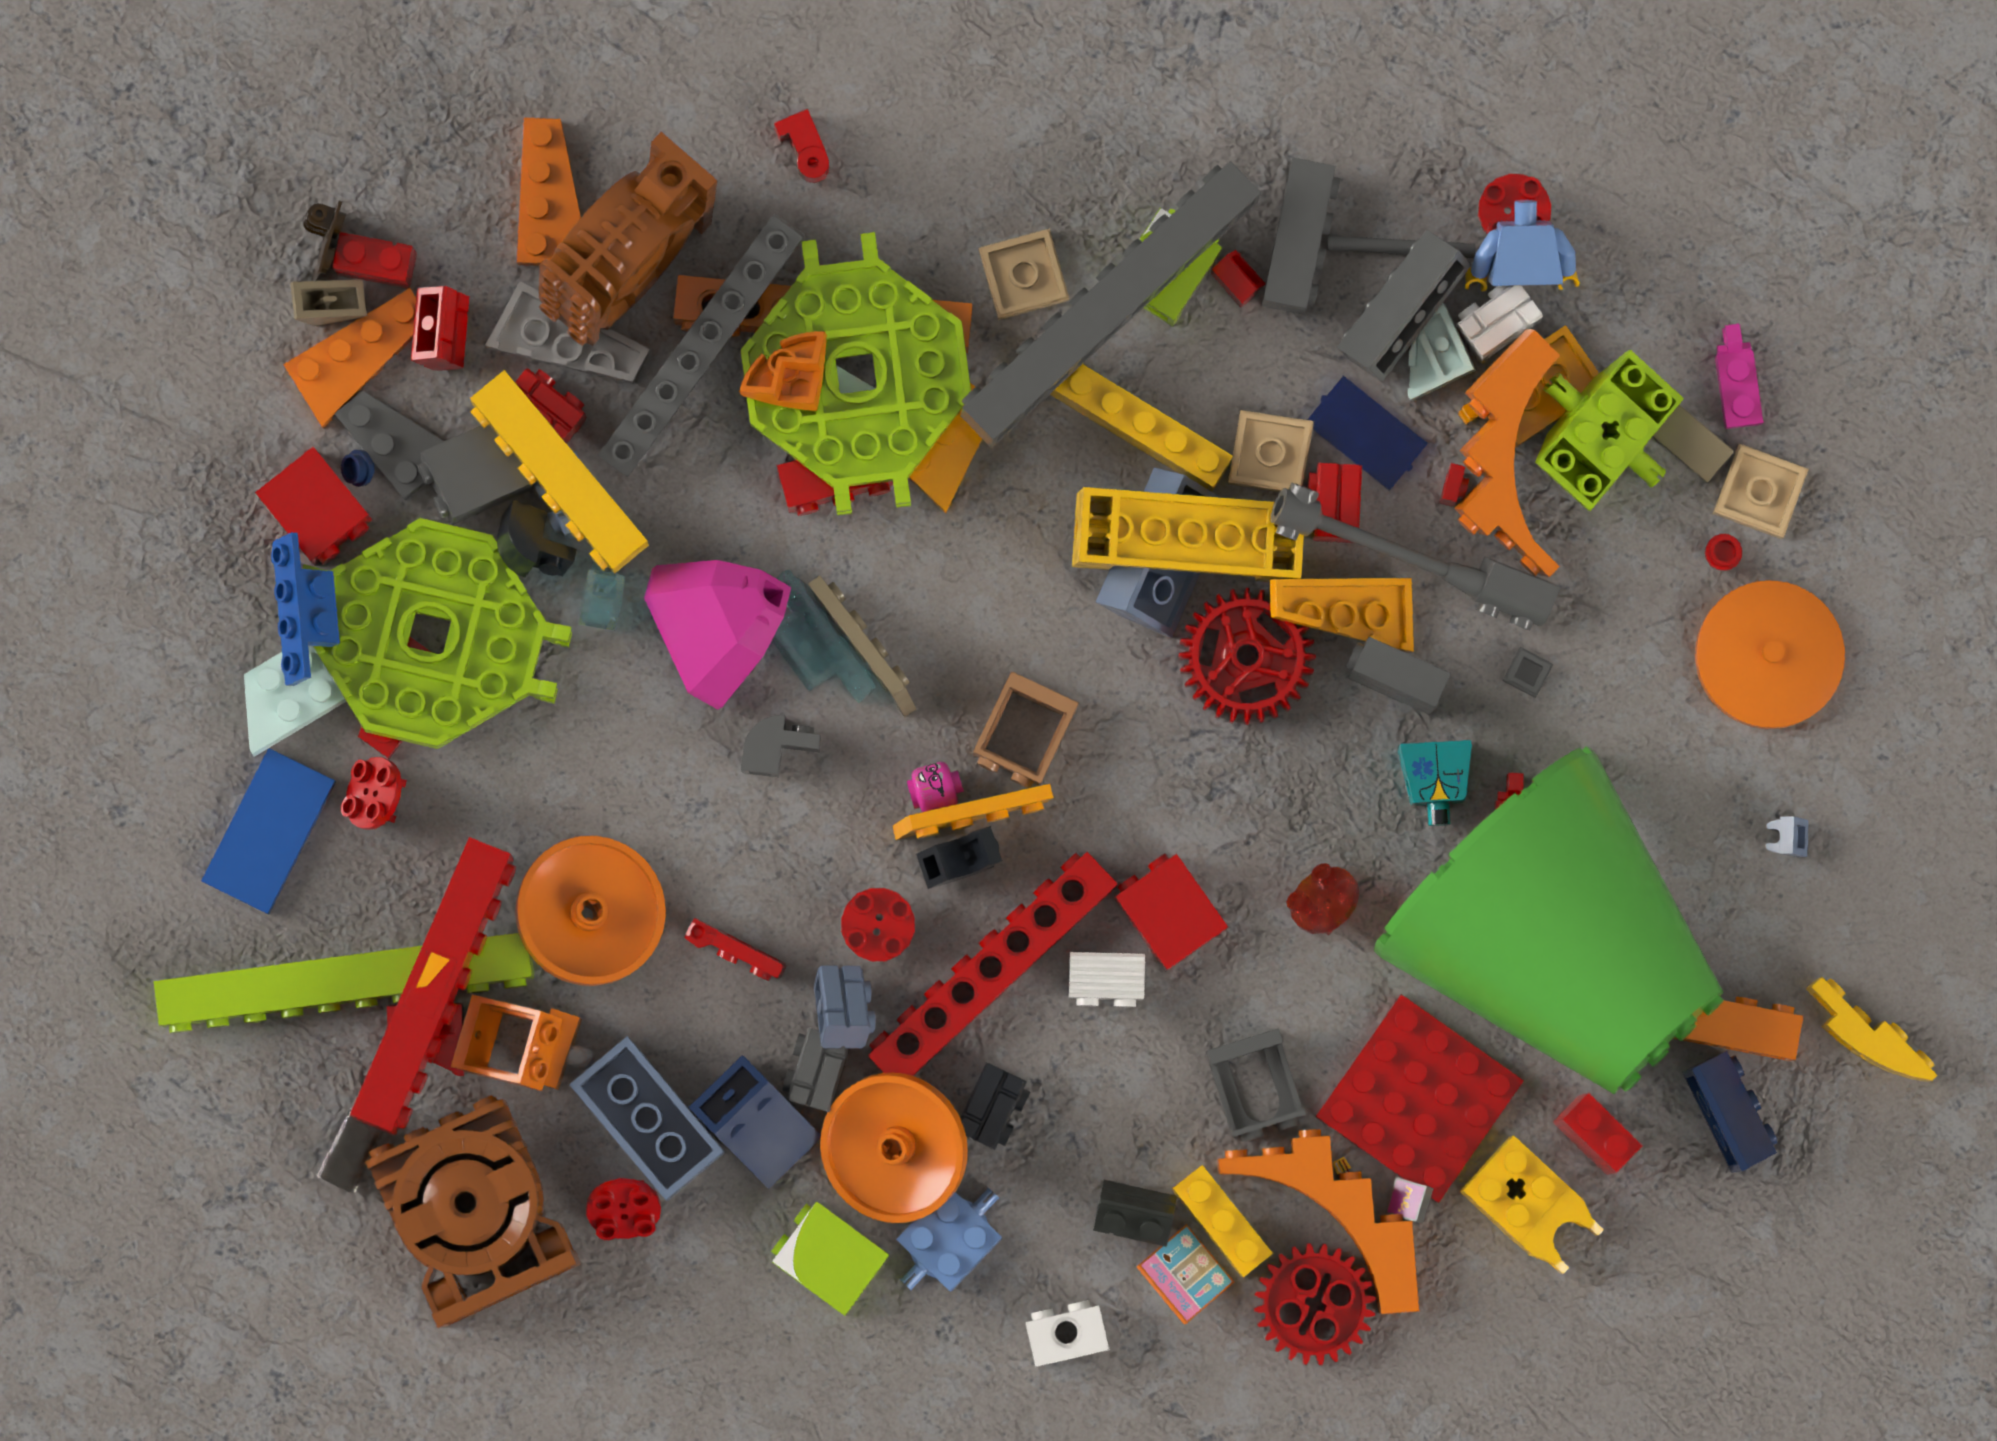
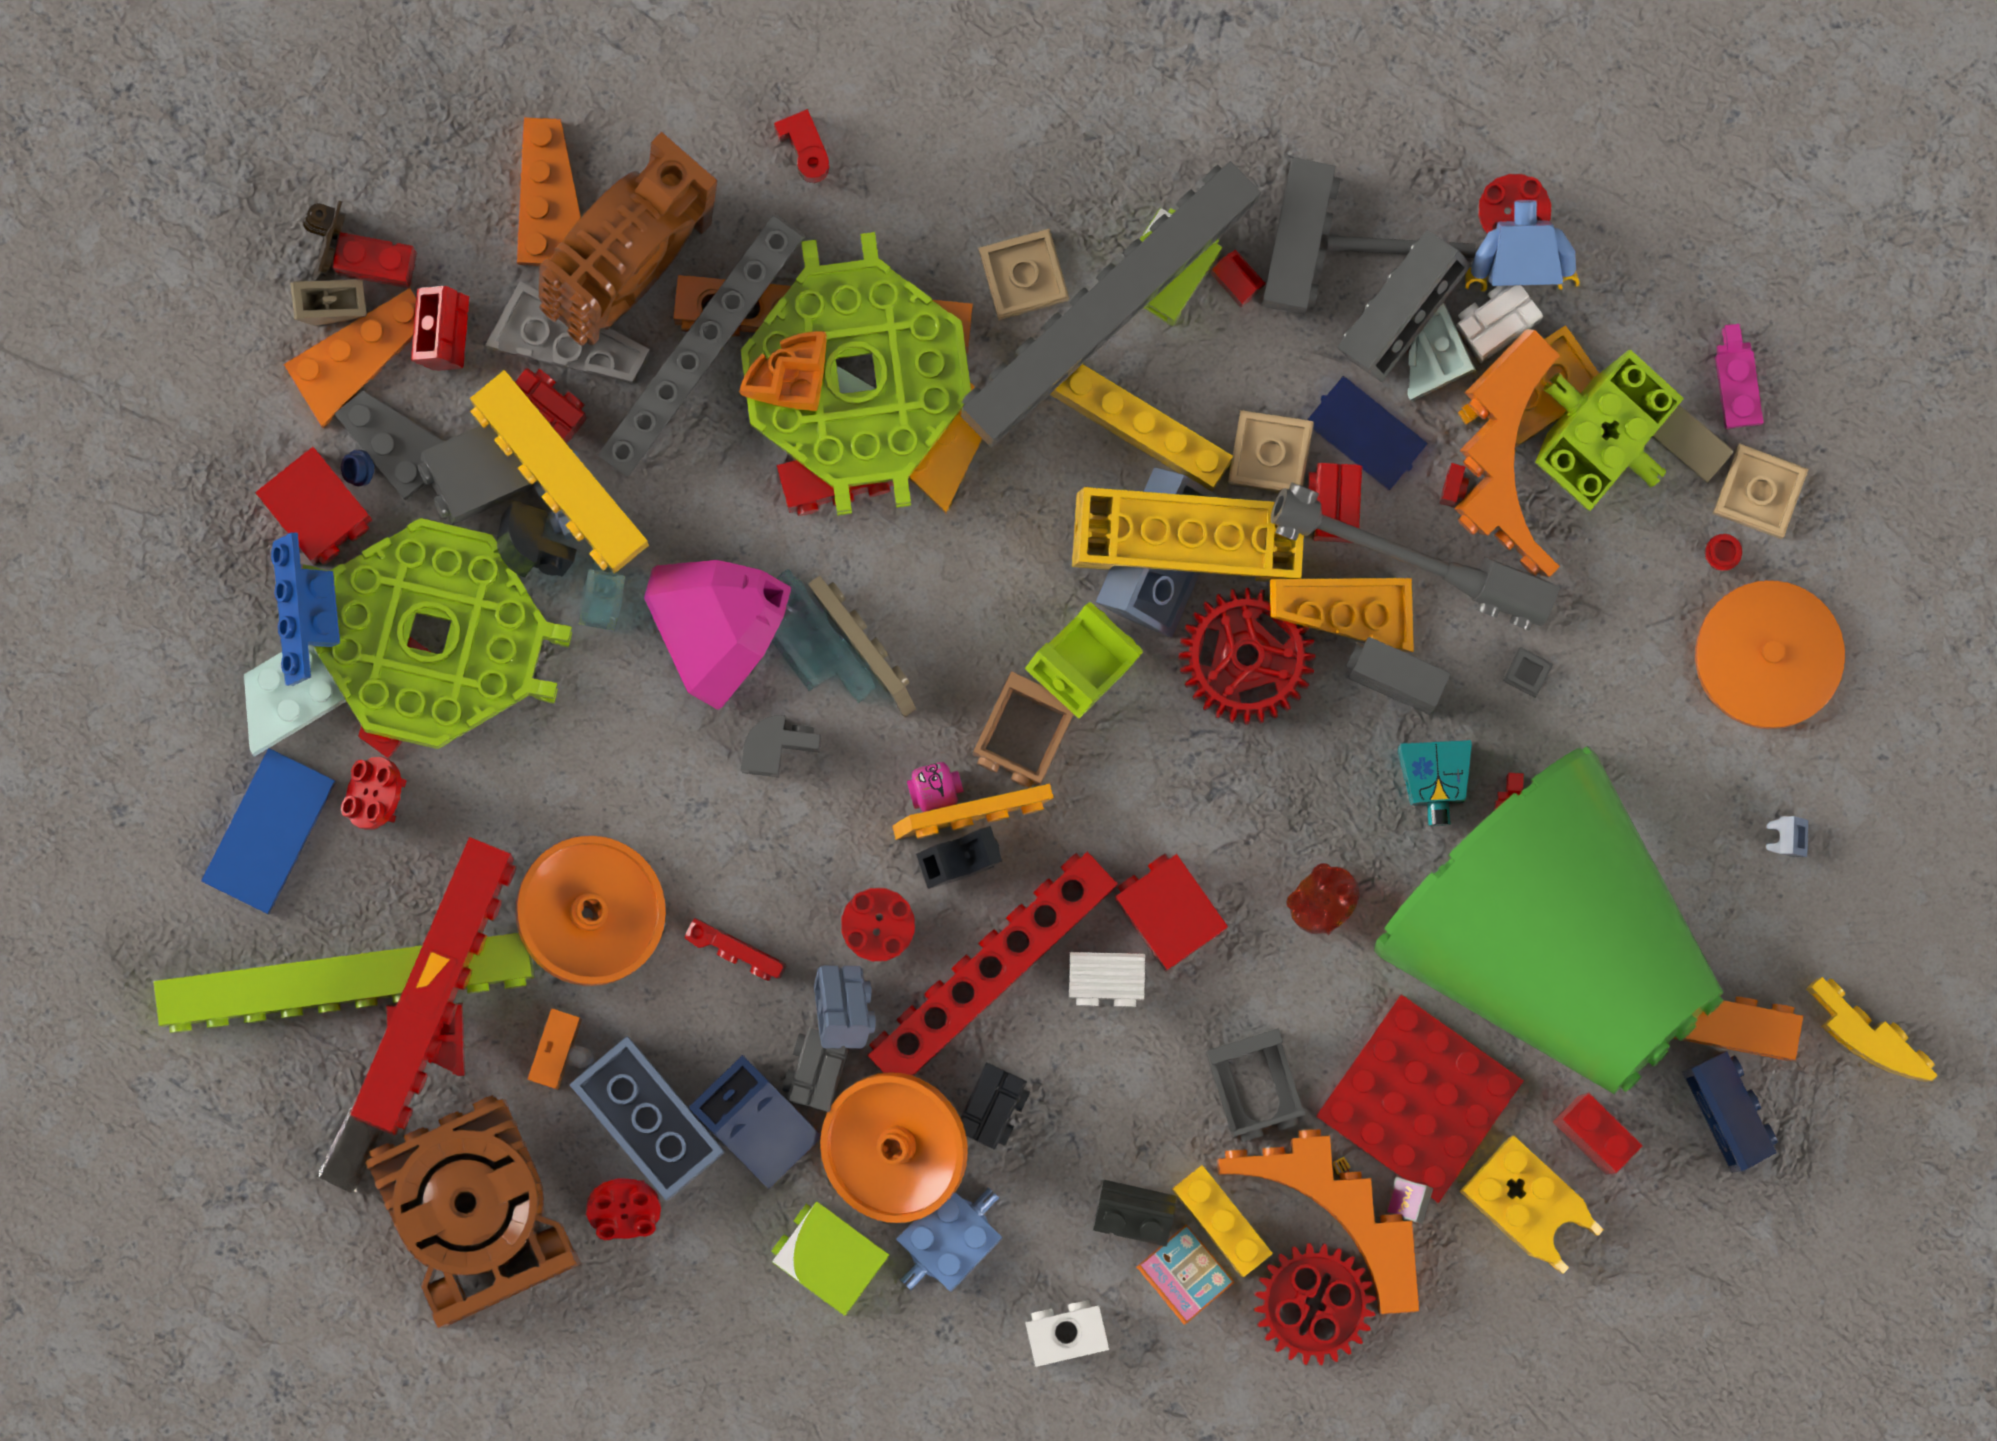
orange window [451,995,563,1091] -> none
none -> lime panel [1025,602,1143,719]

